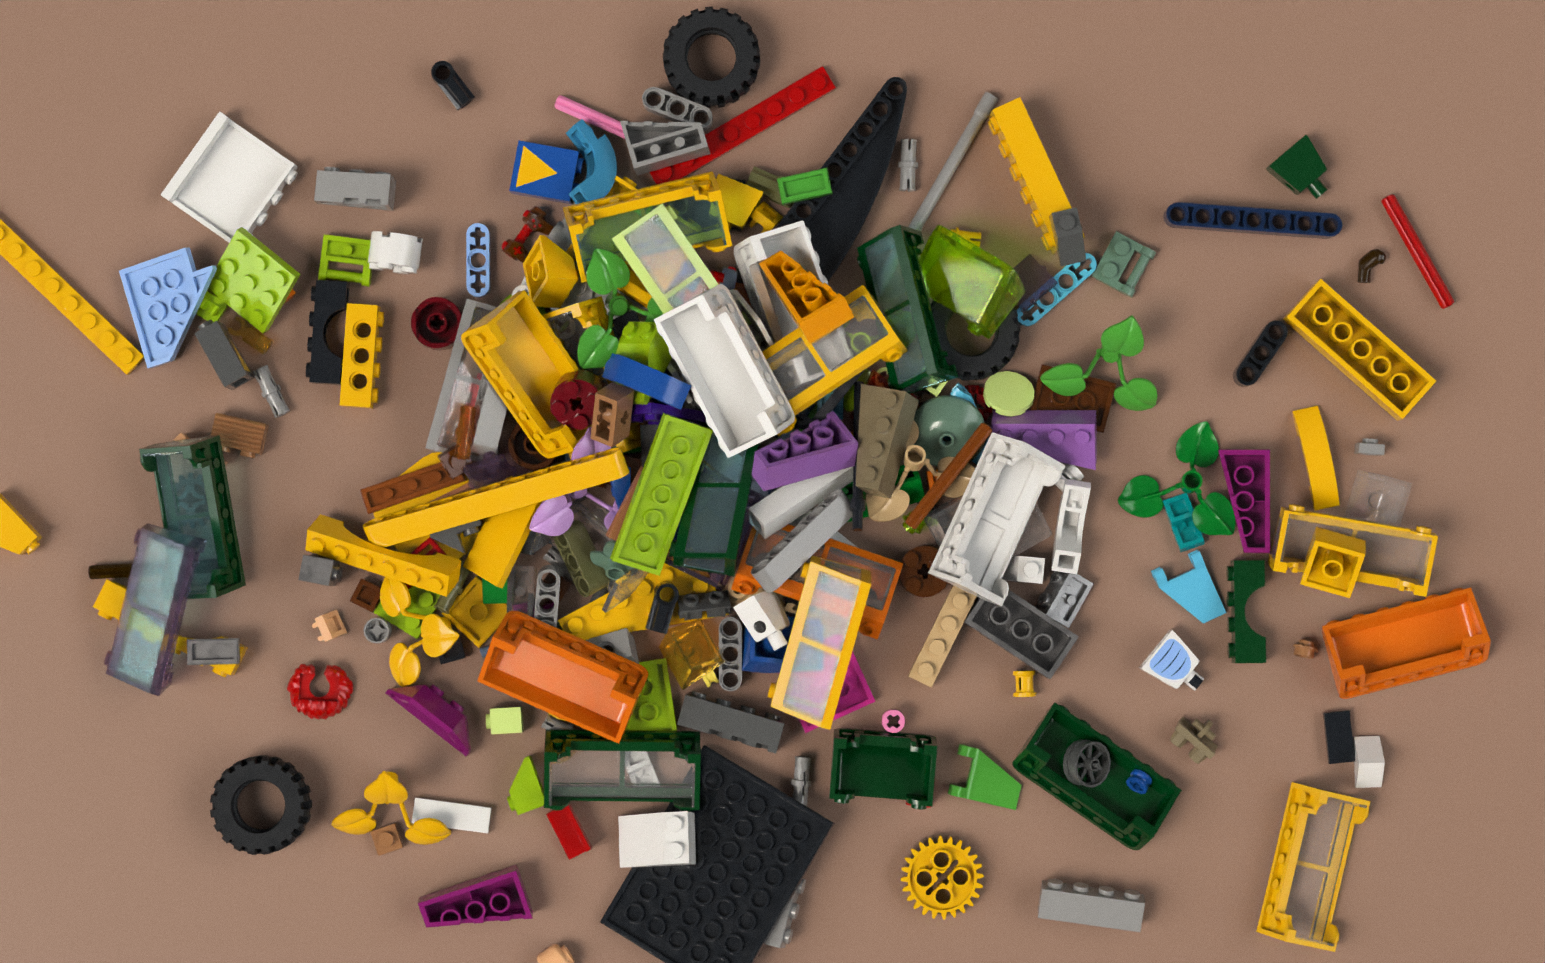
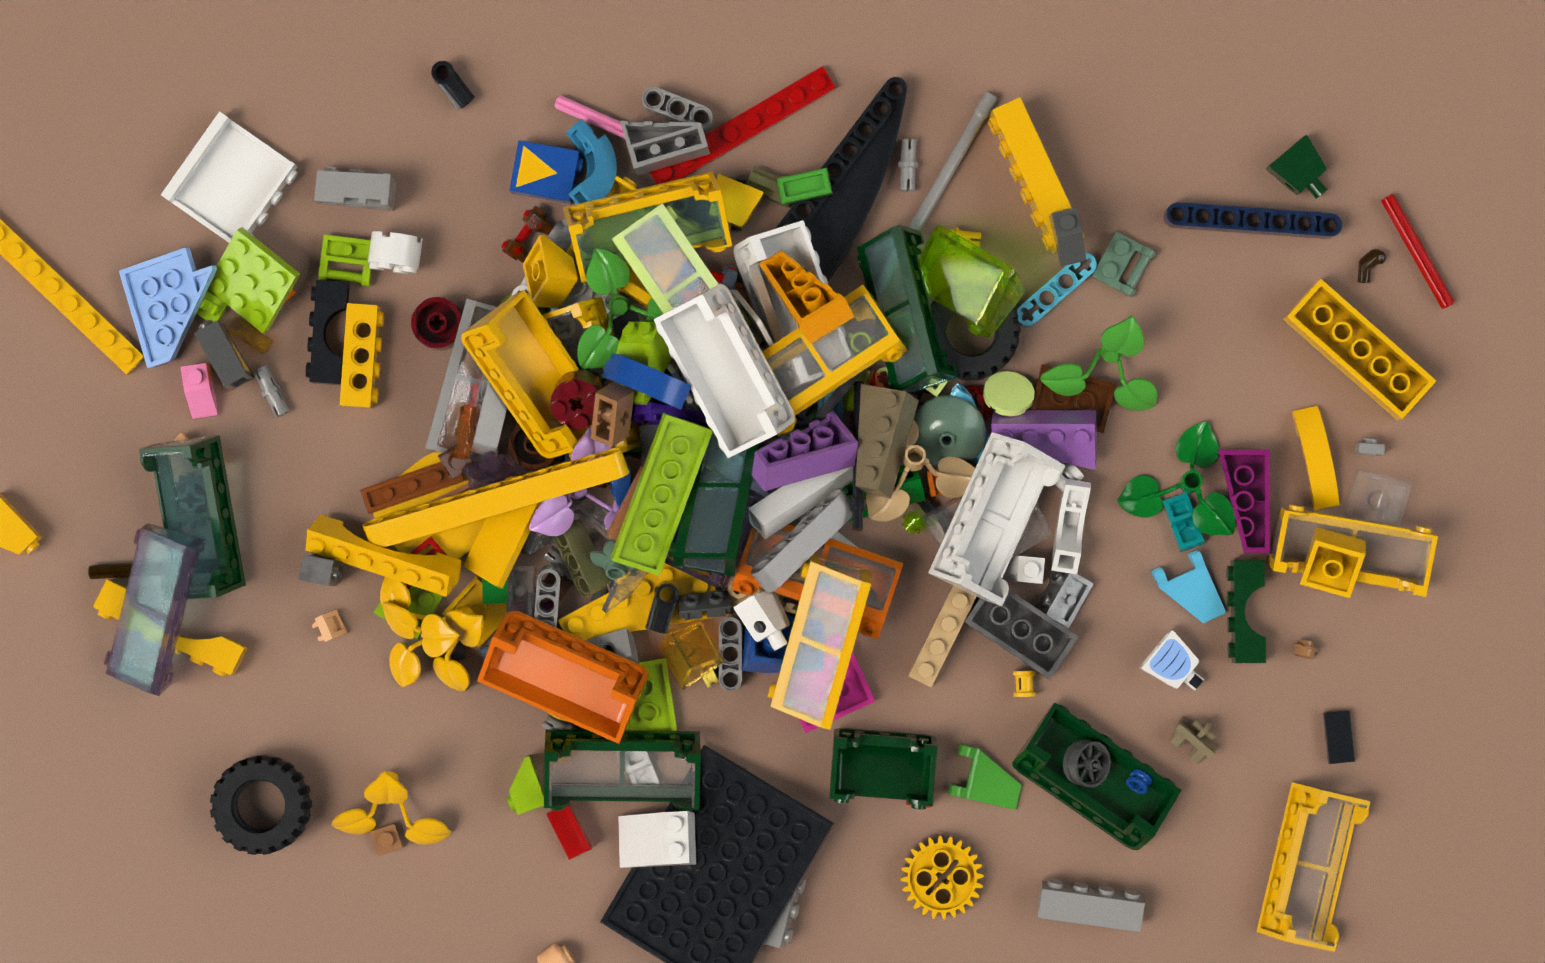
flat silver tile [187,638,240,665] -> none
medium nougat brick [211,413,269,458] -> none
red piece [287,664,353,720] -> none
reddish brown plate [350,578,381,613] -> none
light grey wheel [363,618,392,643] -> none
magenta wedge [385,684,471,757] -> none
white tile [412,797,492,833] -> none
magenta wedge [418,864,533,928] -> none
dark grey slope [430,519,483,553] -> none
olive pin [434,562,471,614] -> none
light blue beam [466,223,490,298] -> none
yellowish green brick [486,706,524,734] -> none
black tyre [663,6,760,108] -> none
dark grey wedge [677,691,784,754] -> none
yellow tile [749,201,783,233] -> none
light grey pin [791,756,811,807] -> none
bright pink bush [882,710,905,733] -> none
reddish brown brick [899,546,948,597] -> none
dark orange axle [905,423,992,529] -> none
piece [997,254,1057,312] -> none
black beam [1233,321,1288,387] -> none
orange windscreen [1322,588,1491,699] -> none
white slope [1353,736,1385,788] -> none
none -> bright pink slope [181,363,218,419]
none -> yellow plant [383,602,483,692]

